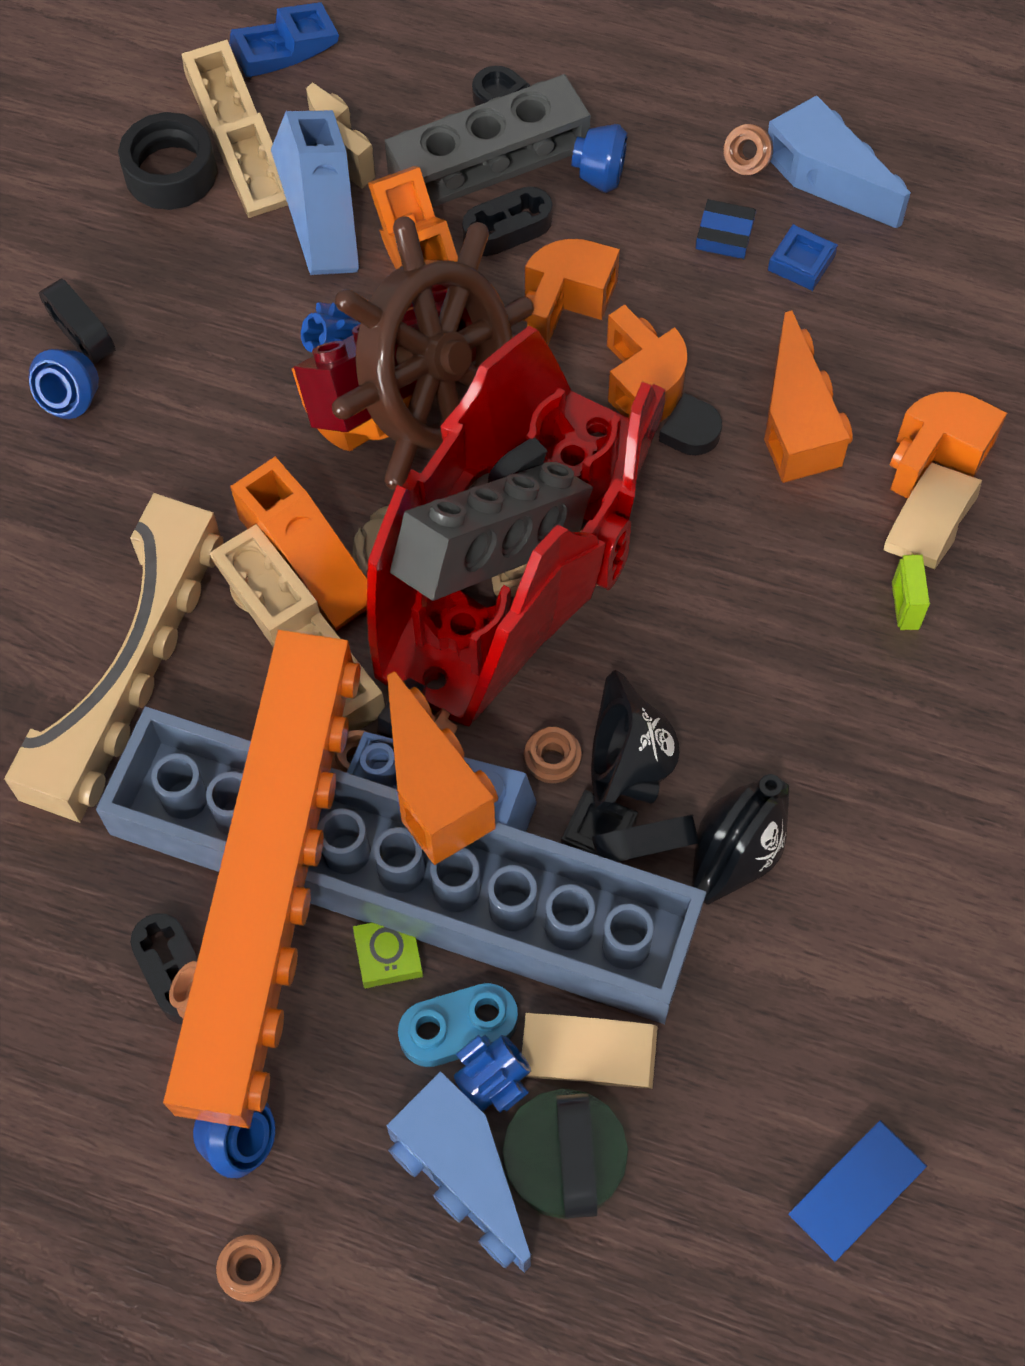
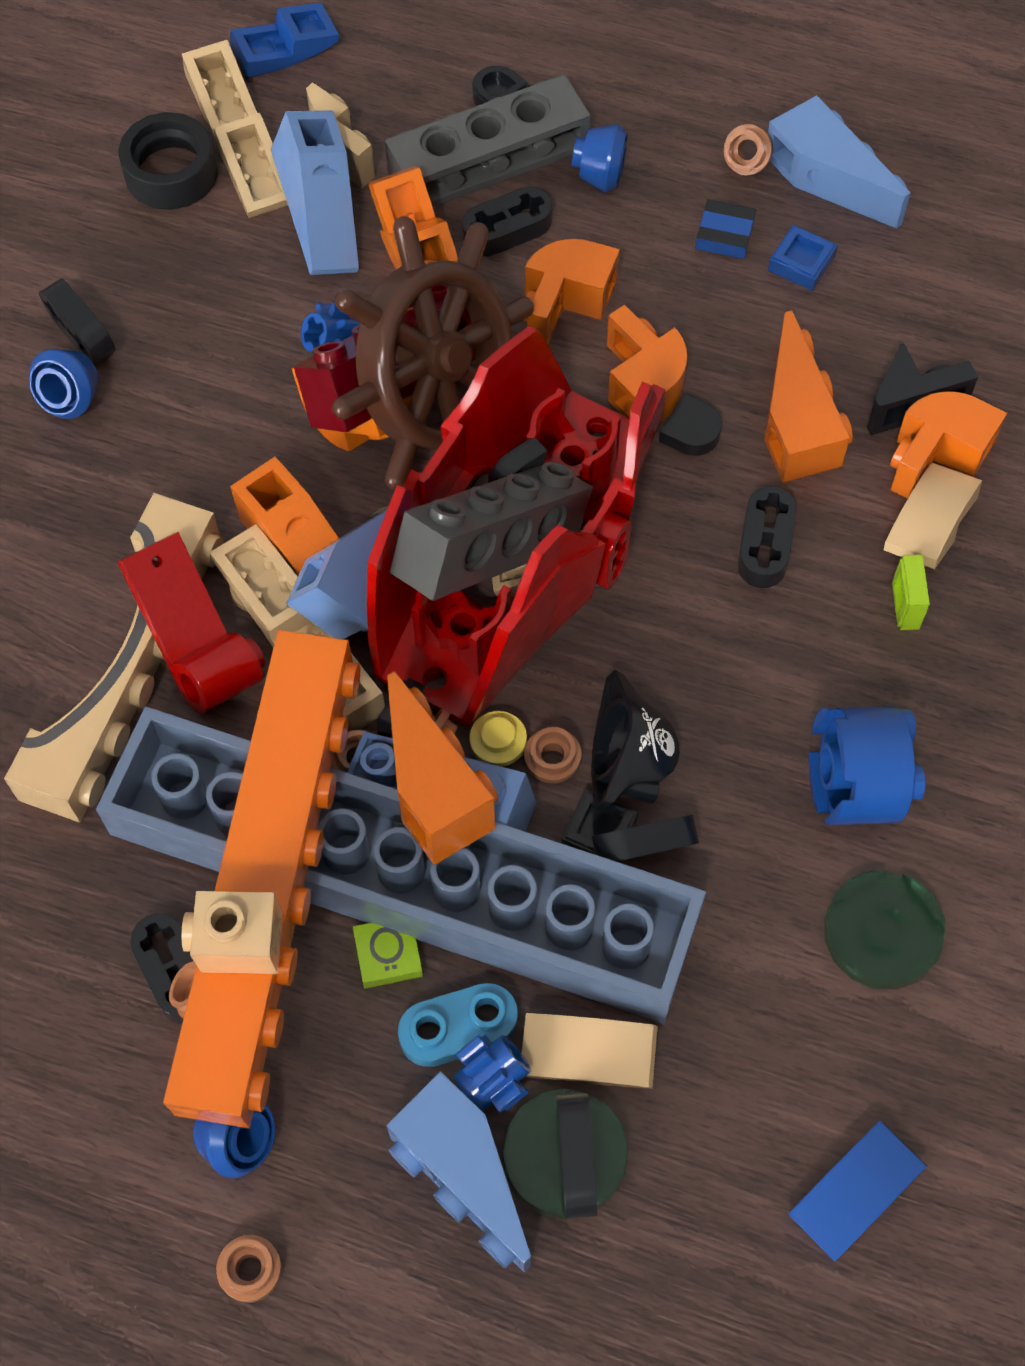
black hat [692,774,789,905] -> none
none -> red door [117,532,265,714]
none -> tan brick [182,891,283,974]
none -> medium blue slope [286,508,388,639]
none -> light yellow plate [470,711,527,767]
none -> black beam [738,486,797,588]
none -> blue brick [809,706,925,825]
none -> clear green tile [824,870,946,990]
none -> black slope [867,344,978,435]

